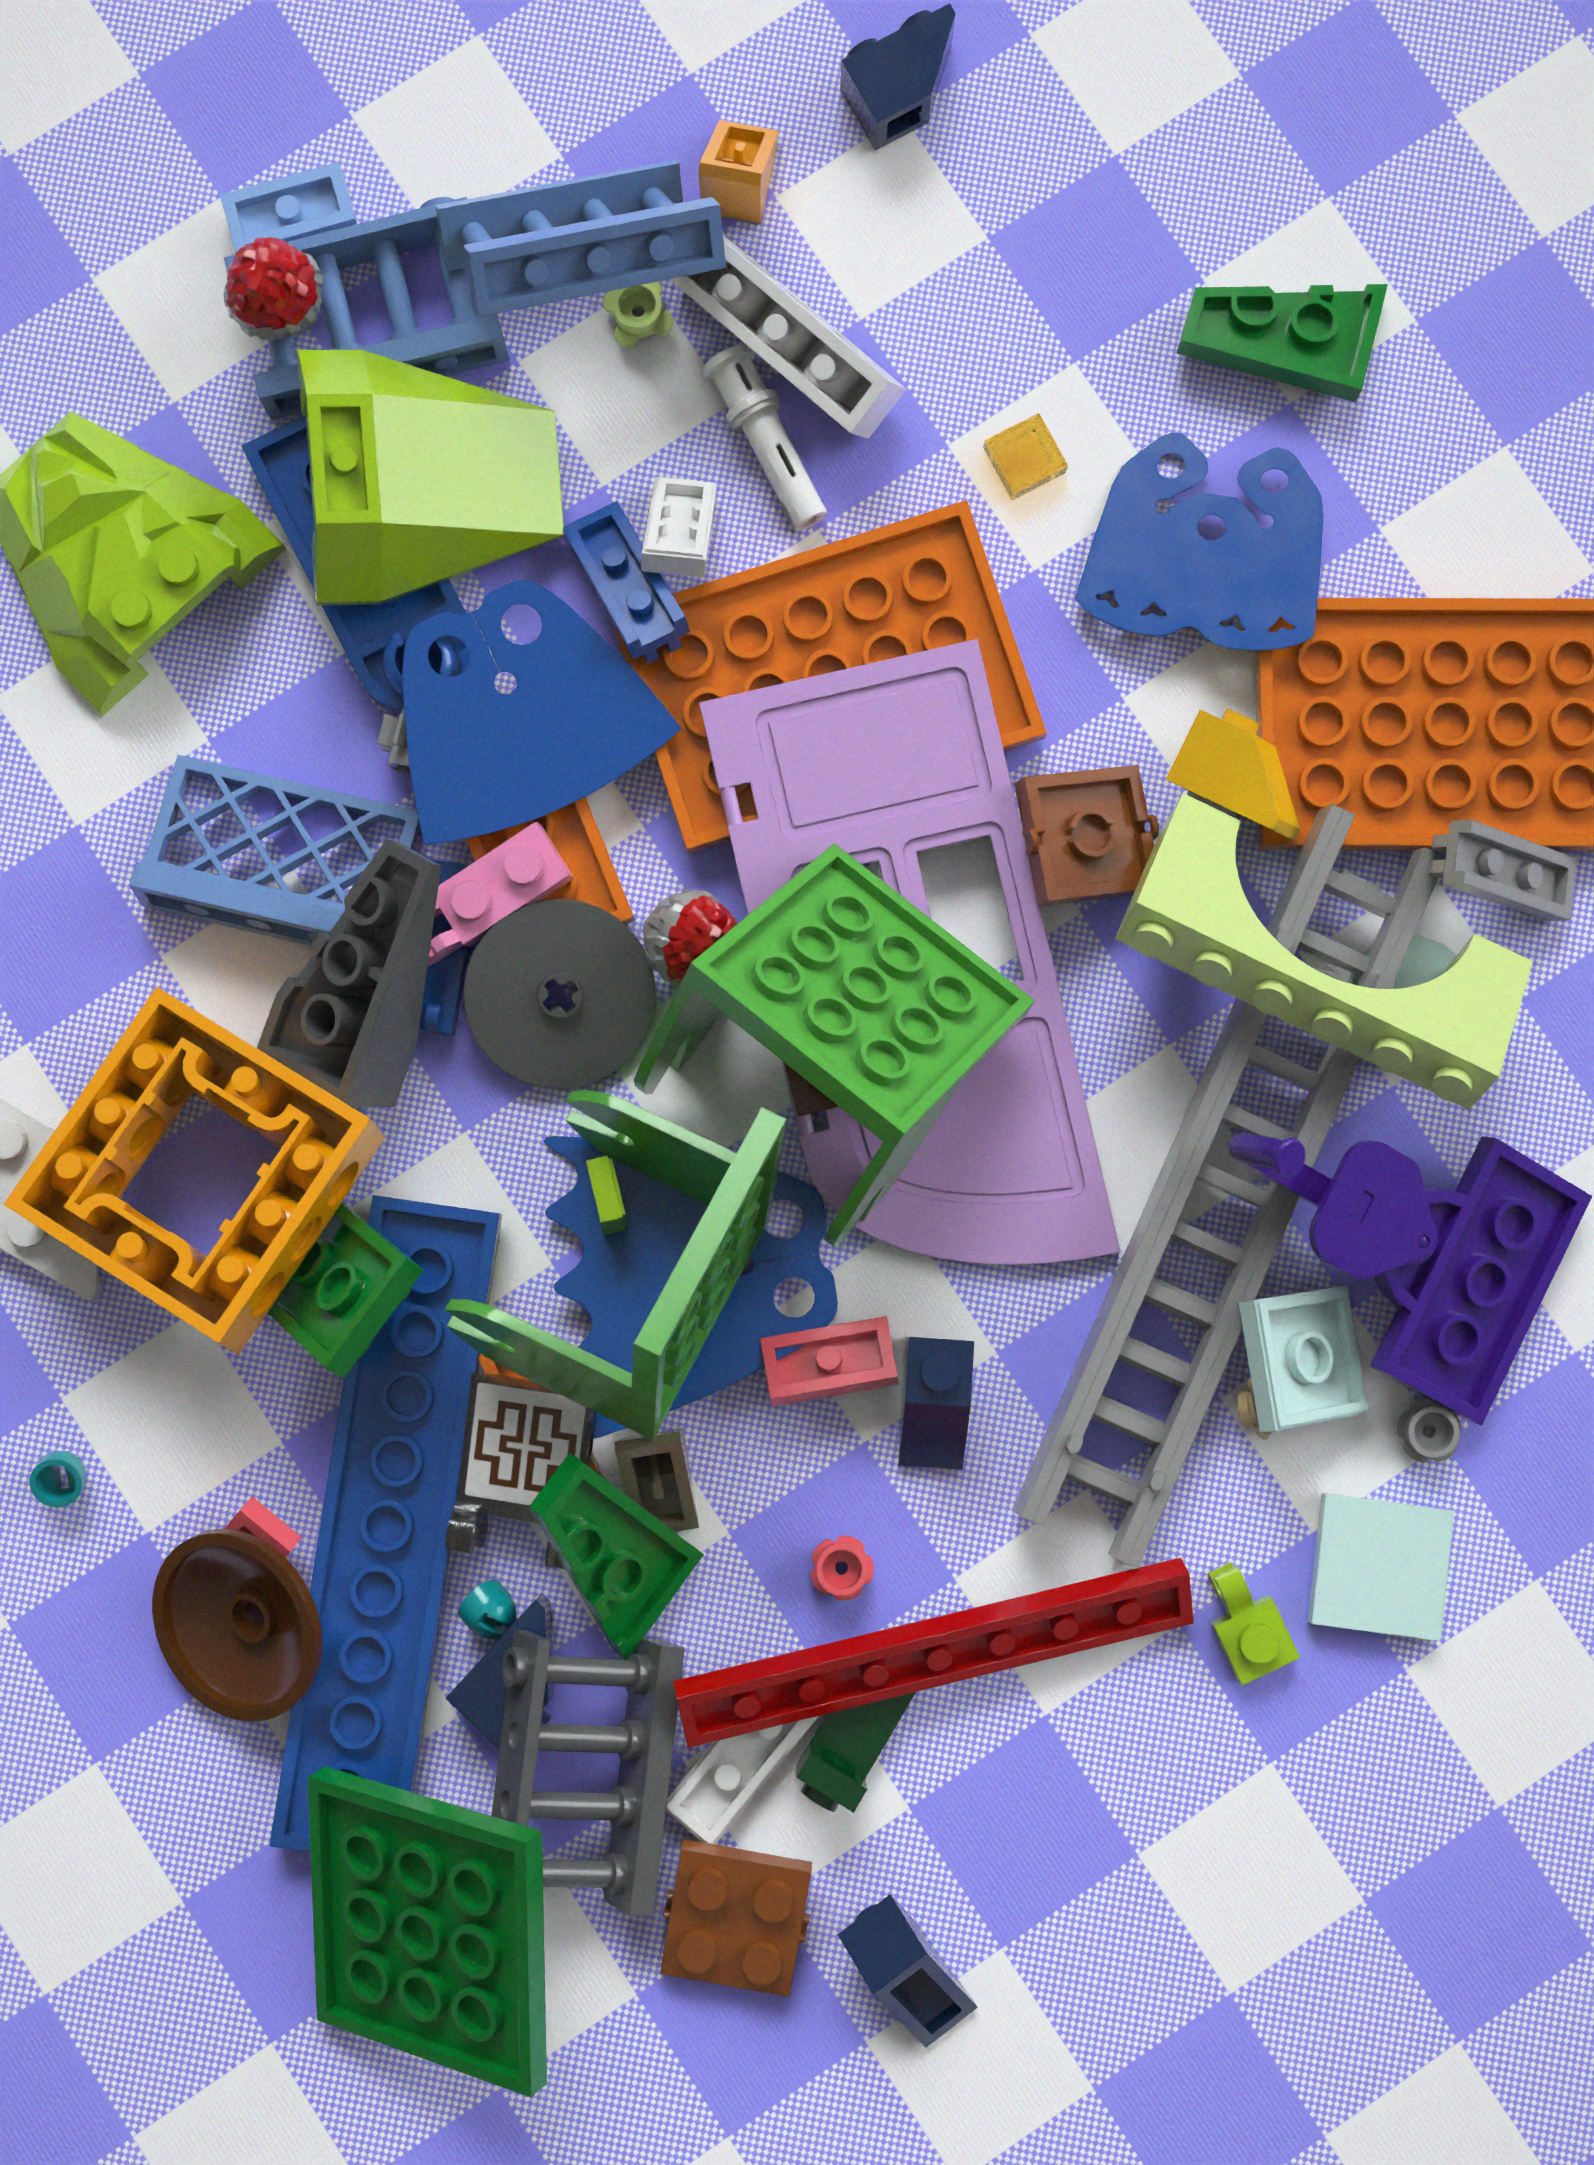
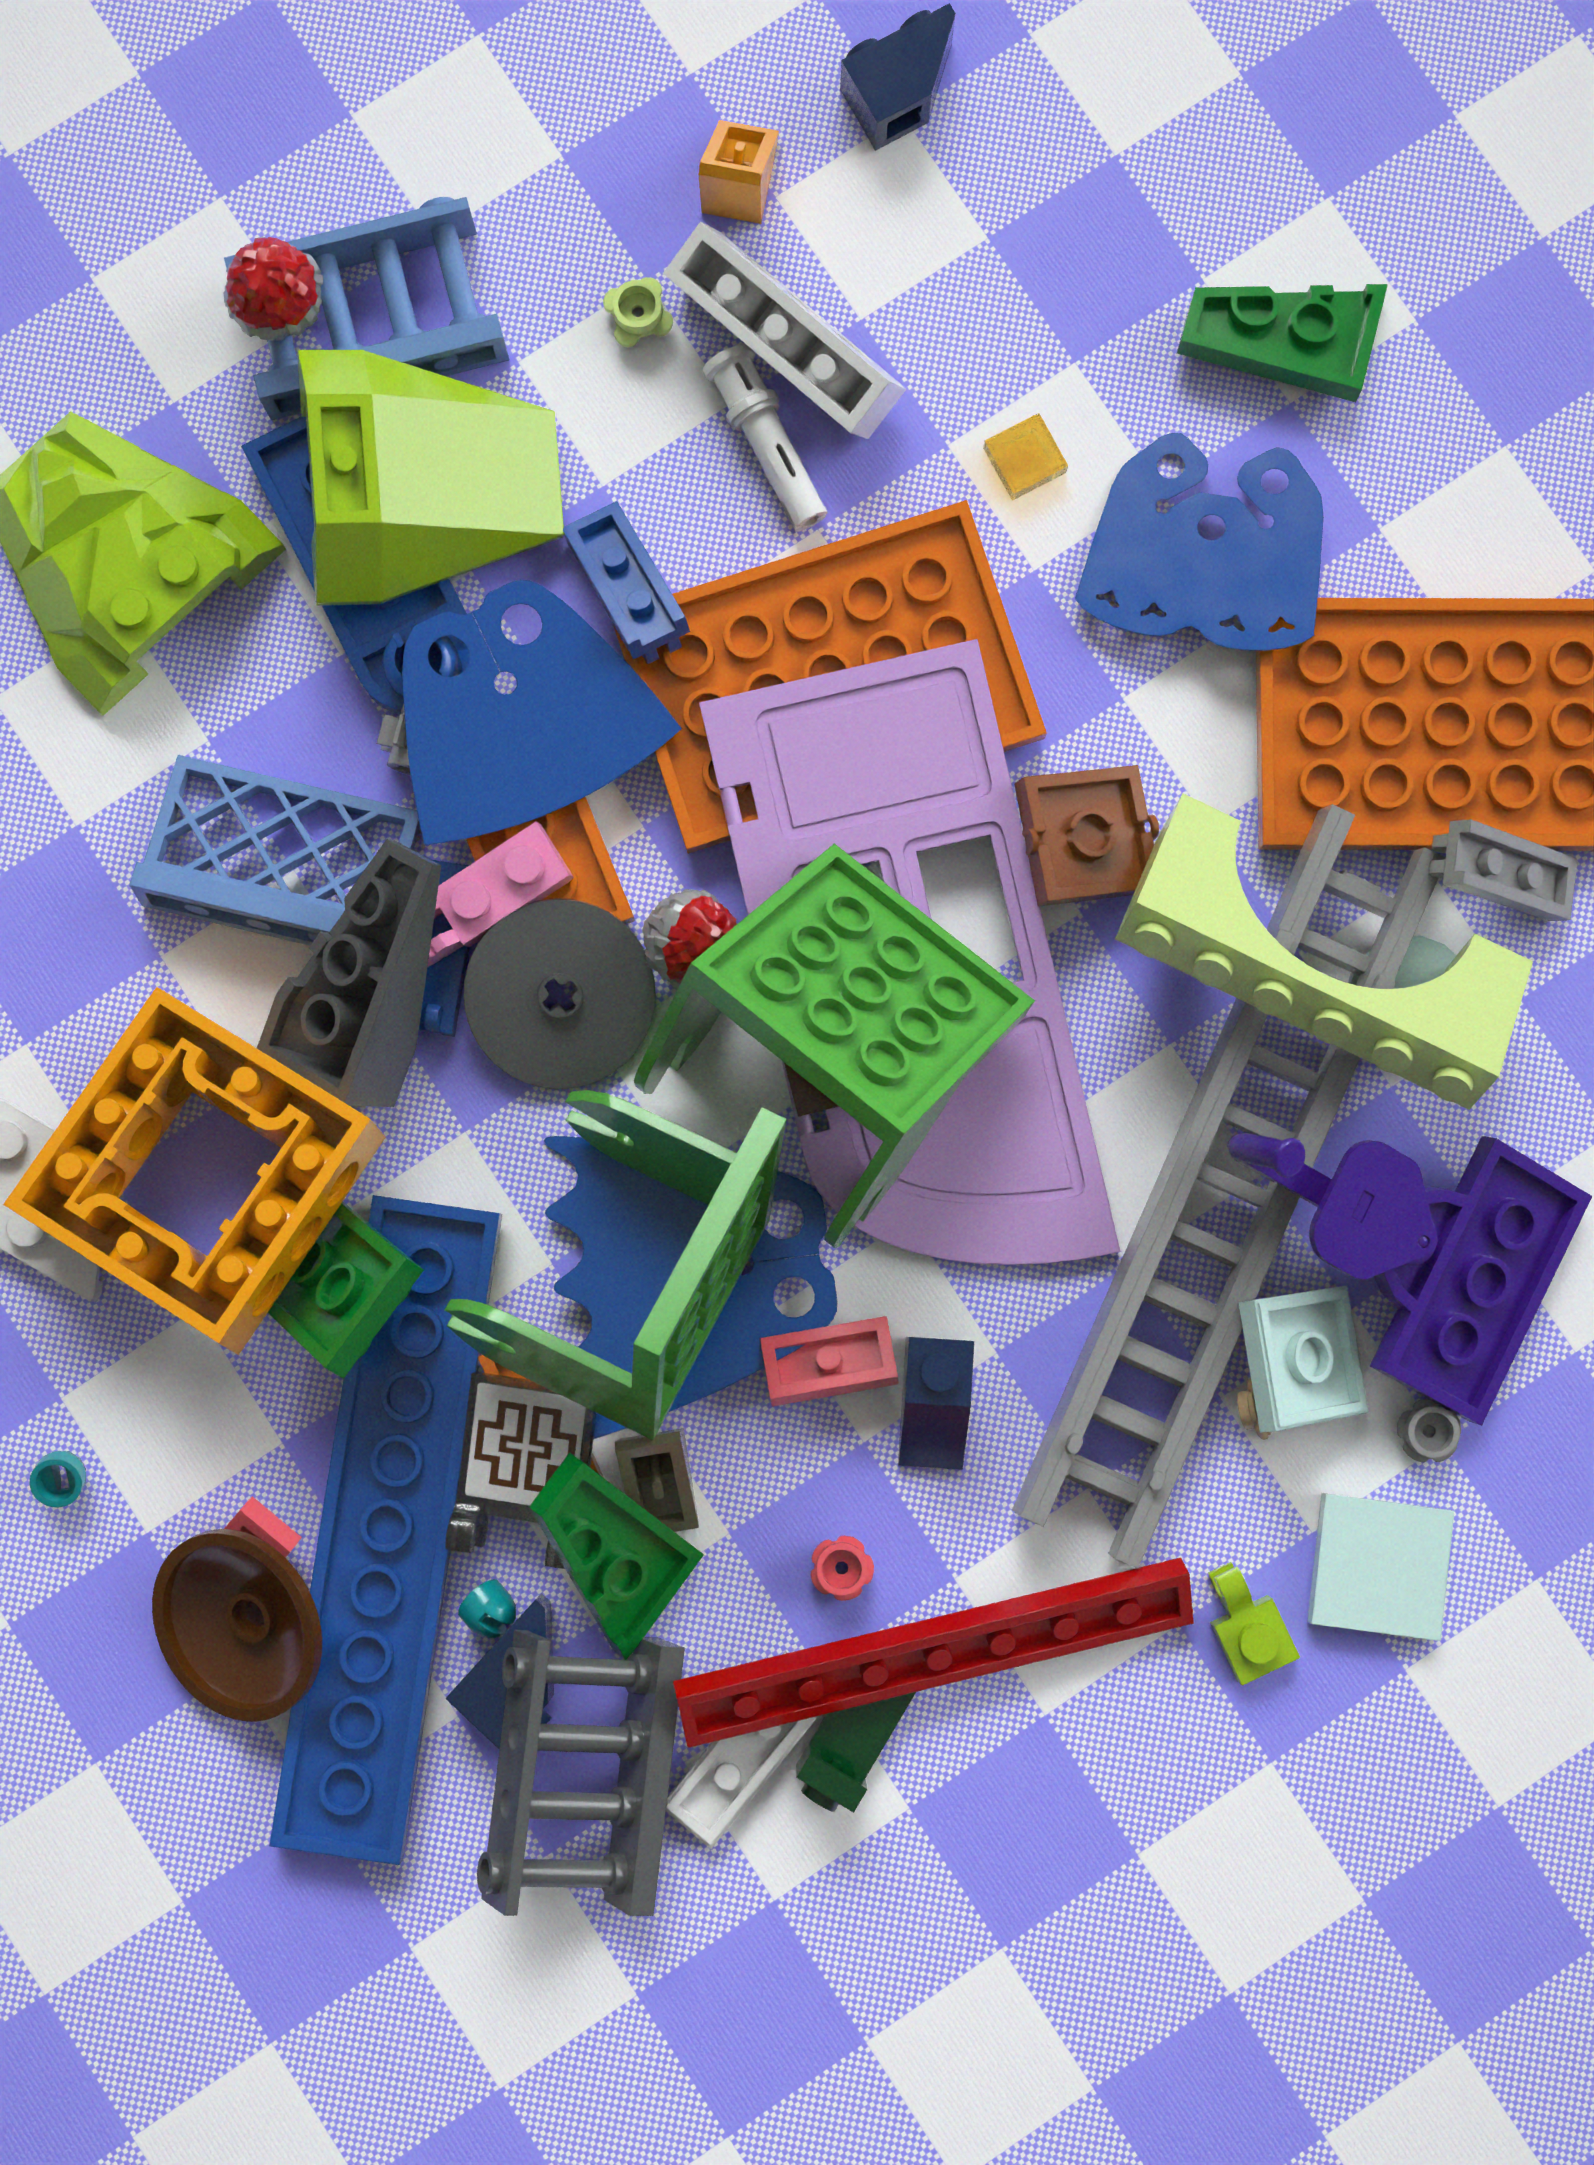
light blue plate [220,162,358,253] -> none
green plate [307,1766,547,2098] -> none
medium blue fence [435,160,726,317] -> none
lime tile [586,1156,628,1235] -> none
white plate [641,477,717,578] -> none
dark orange plate [660,1839,812,1997] -> none
dark blue slope [838,1894,978,2048] -> none
yellow slope [1166,708,1300,841] -> none

